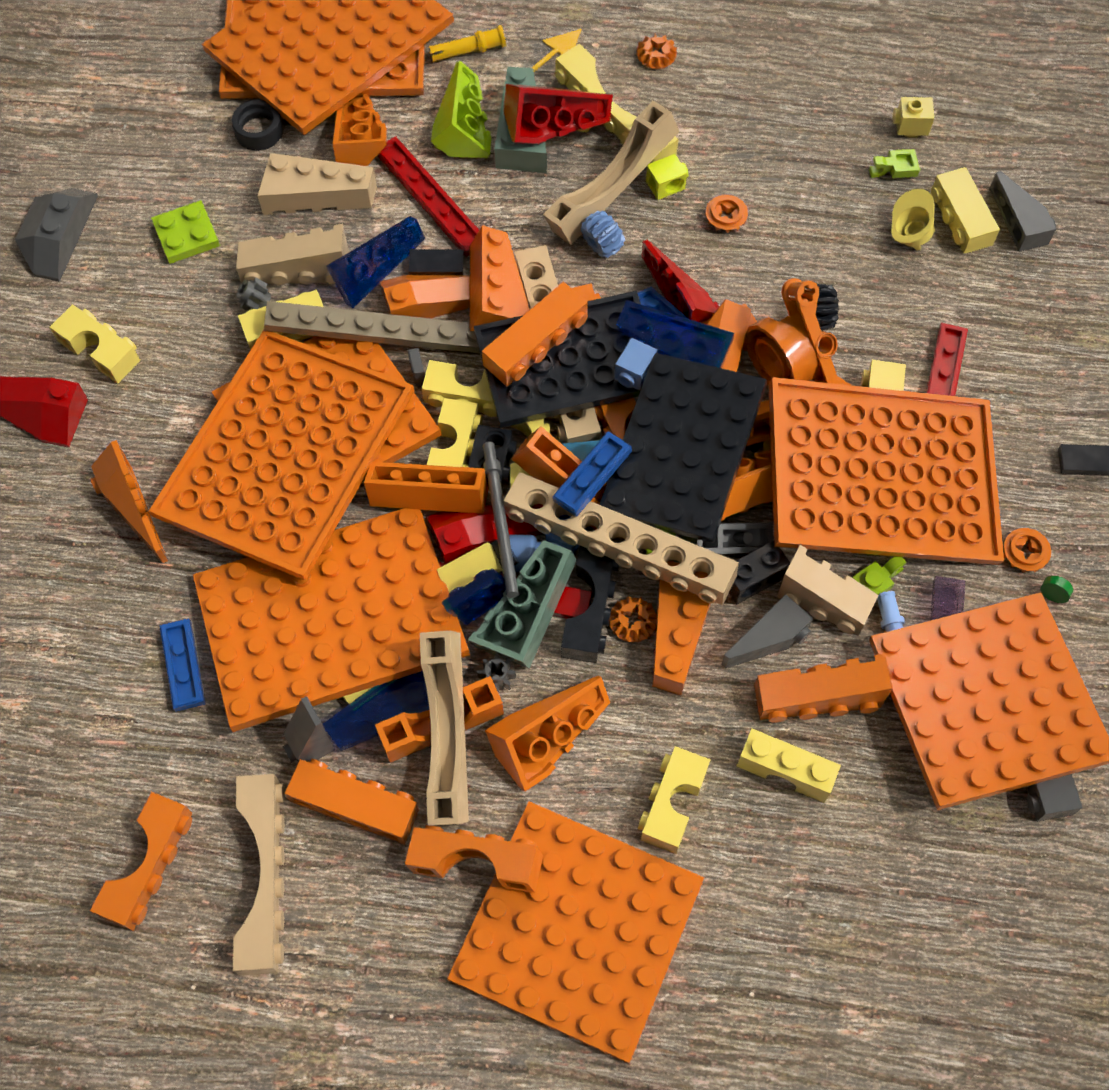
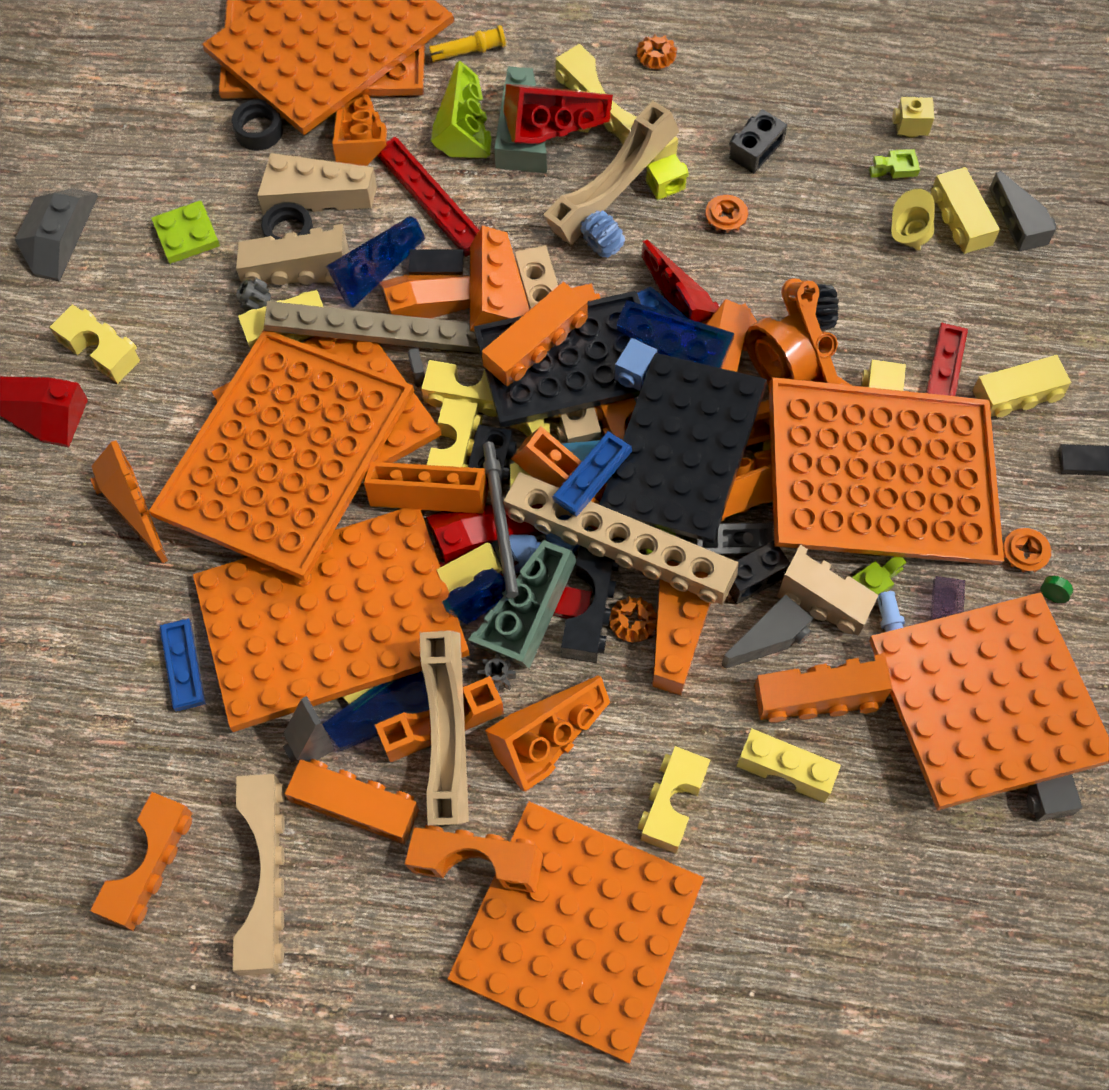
yellow piece [532,29,581,72] -> none
none -> black tyre [261,202,314,240]
none -> black brick [729,109,788,174]
none -> light yellow brick [972,355,1071,418]

